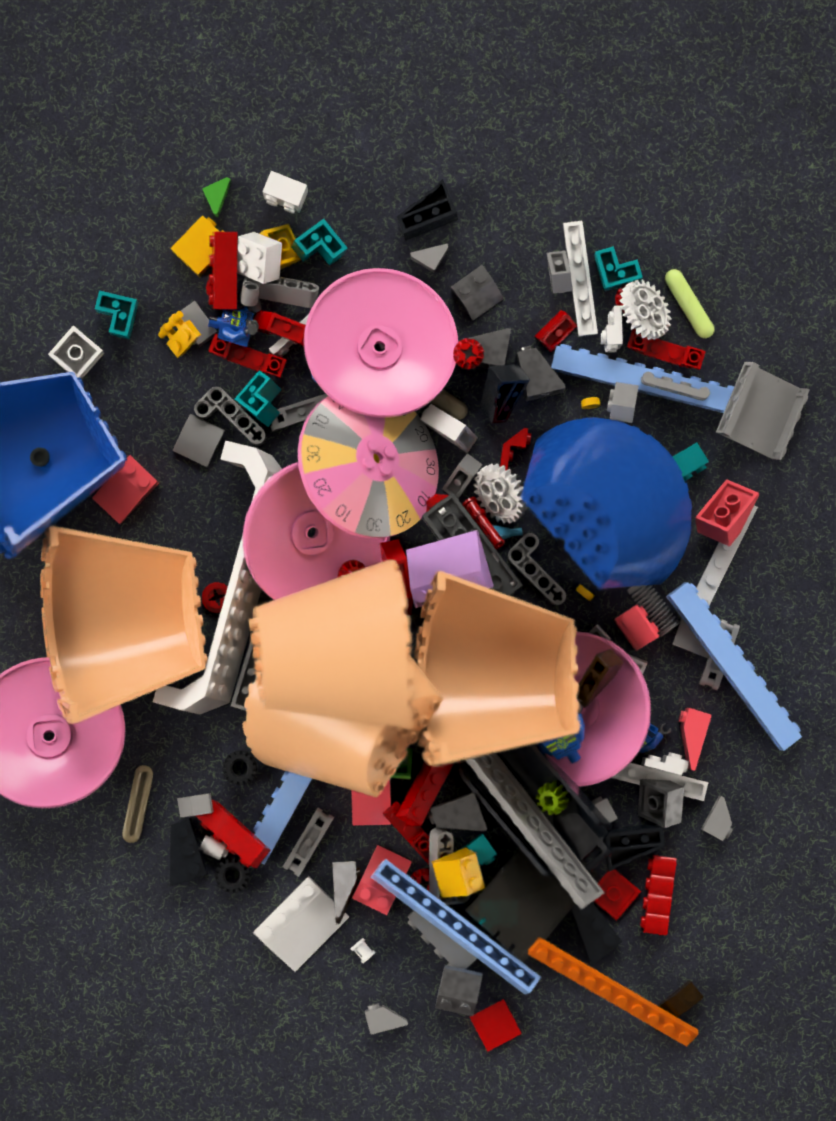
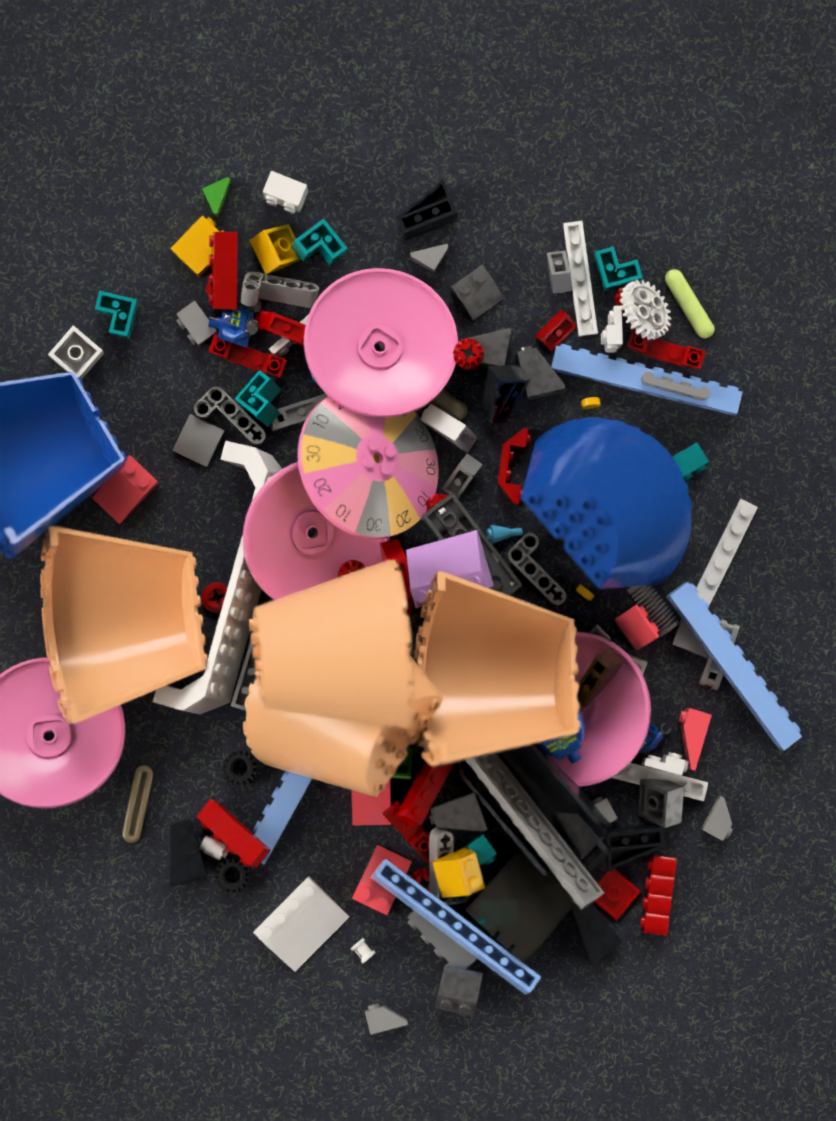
pearl dark grey tile [30,448,50,467] -> none
yellow plate [158,311,201,358] -> none
light grey slope [177,793,214,817] -> none
white brick [237,232,282,284] -> none
light grey plate [283,808,334,877] -> none
slope [332,861,361,924] -> none
red pin [462,497,505,549] -> none
red tile [469,998,522,1052] -> none
white gear [473,463,527,524] -> none
orange plate [528,938,698,1046] -> none
lime gear [535,782,569,815] -> none
light grey brick [607,382,639,423] -> none
dark brown slope [653,980,704,1031] -> none
coral slope [695,479,759,547] -> none
light grey panel [716,362,809,460] -> none

